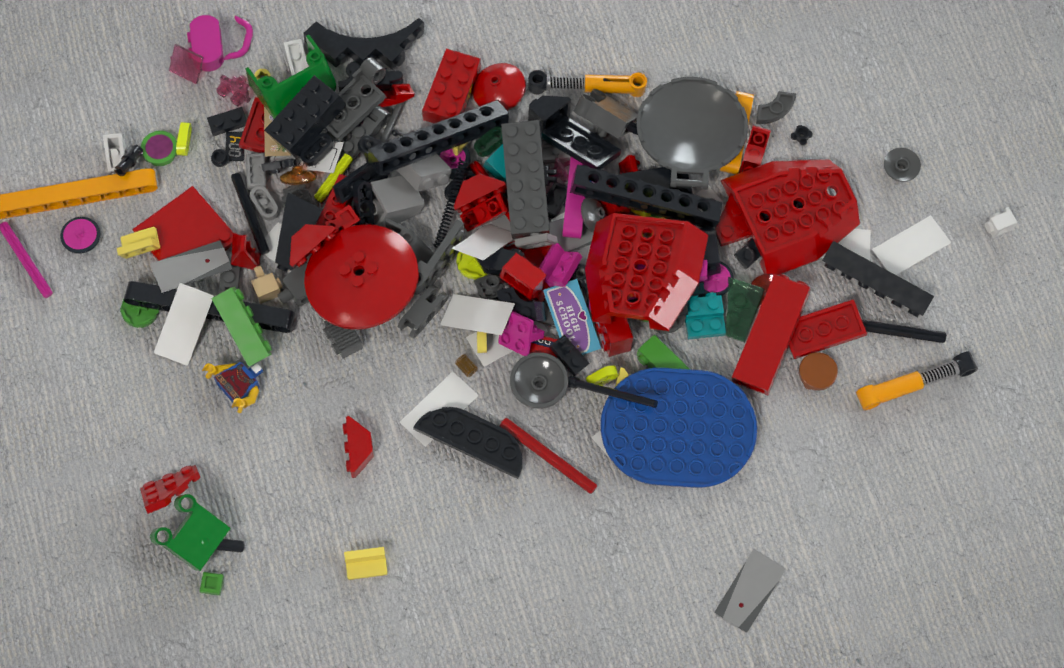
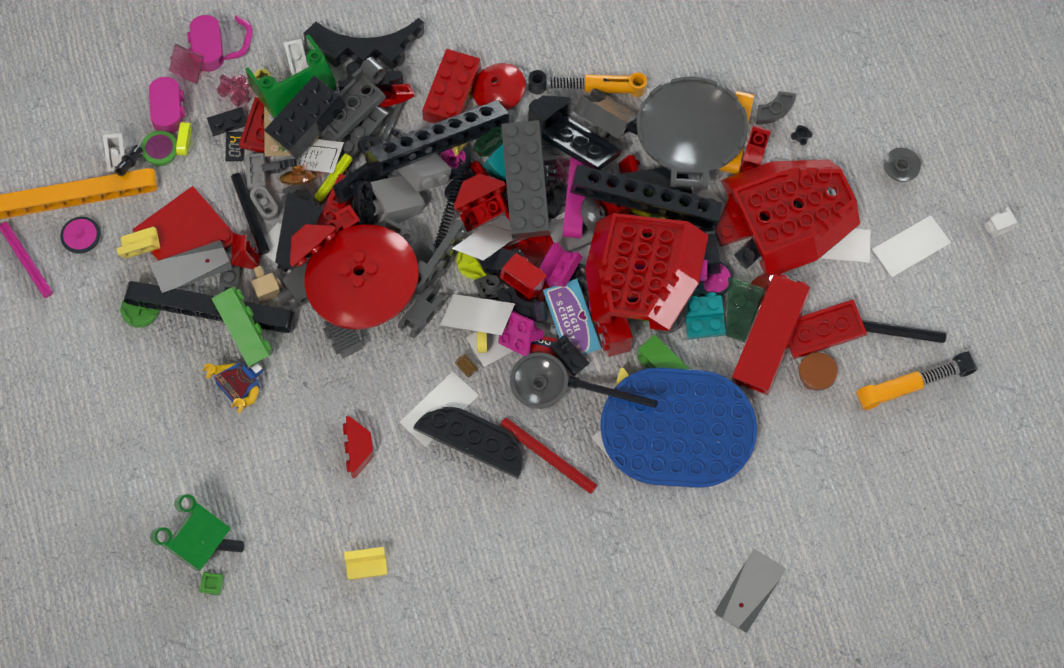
red plate [140,465,201,514] -> none
white sticker [154,283,214,366] -> none
black plate [211,149,230,167] -> none
black plate [300,133,334,166] -> none
light grey plate [515,233,557,250] -> none
neon yellow beam [586,365,619,386] -> none
black brick [822,241,934,318] -> none
none -> dark pink brick [149,77,186,134]

